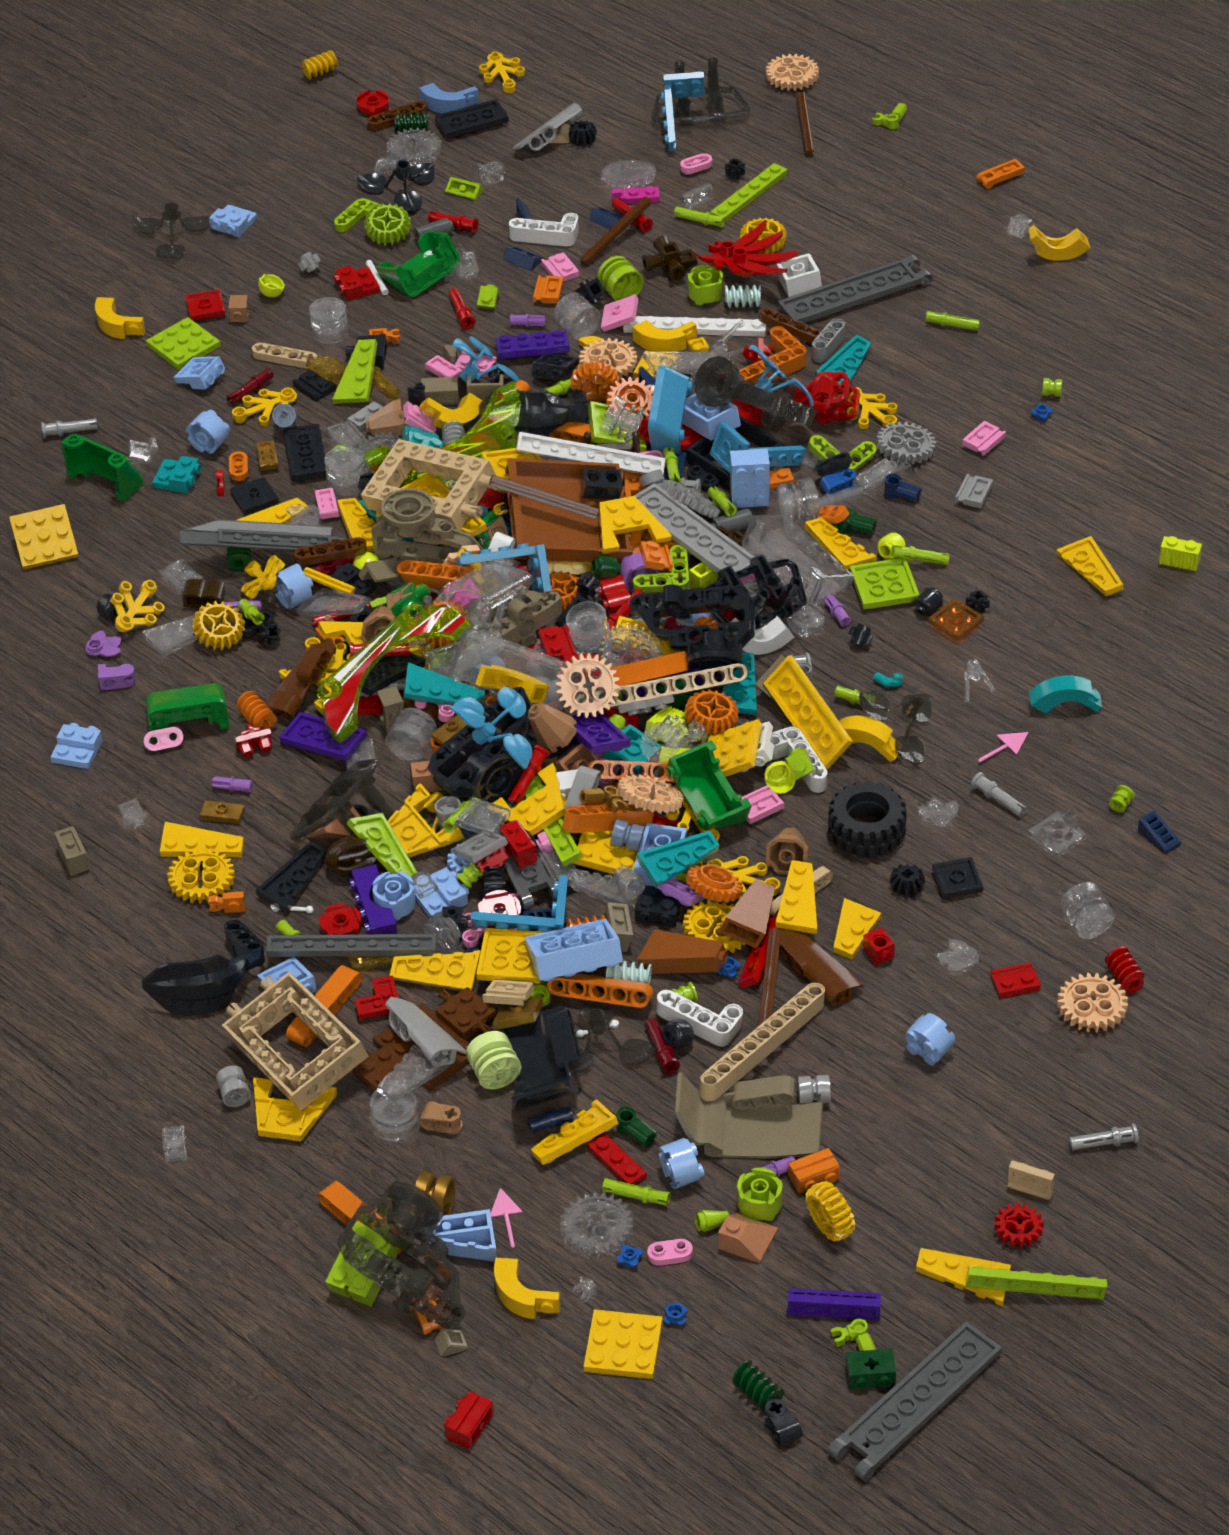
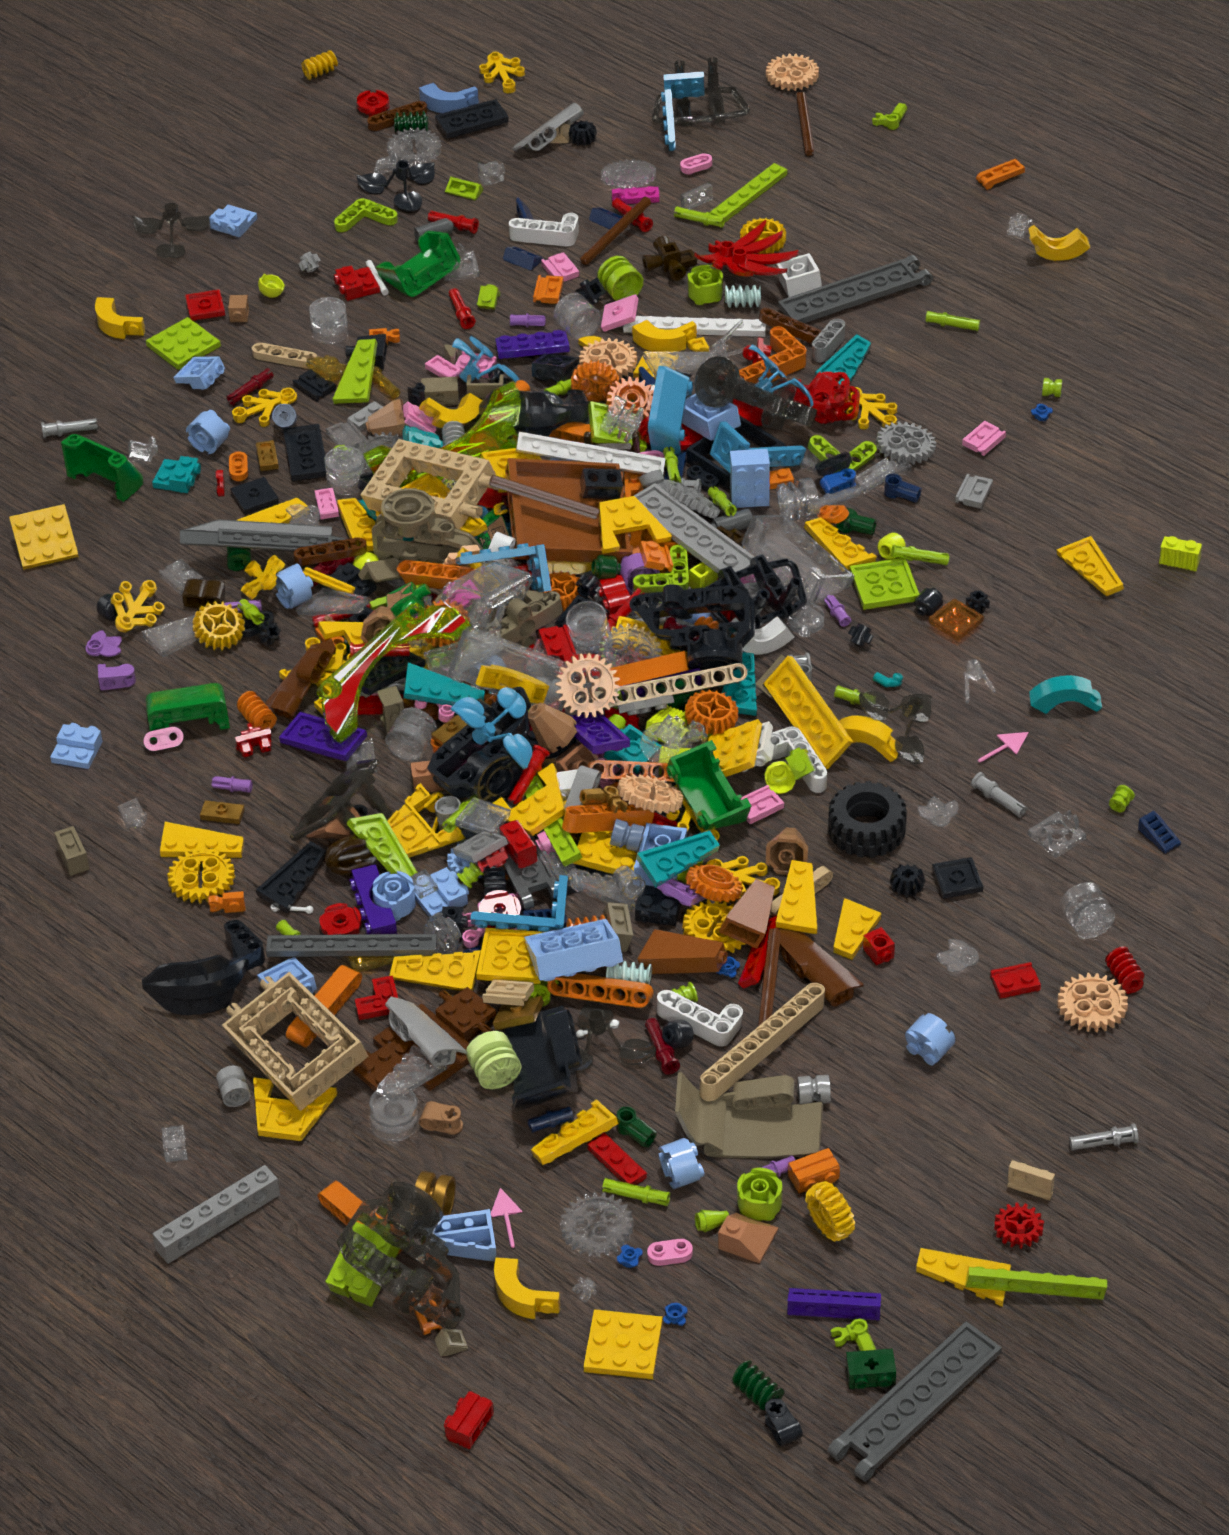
lime gear [364,203,411,246] -> none
black gear [725,158,745,180] -> none
none -> light grey brick [152,1165,280,1264]

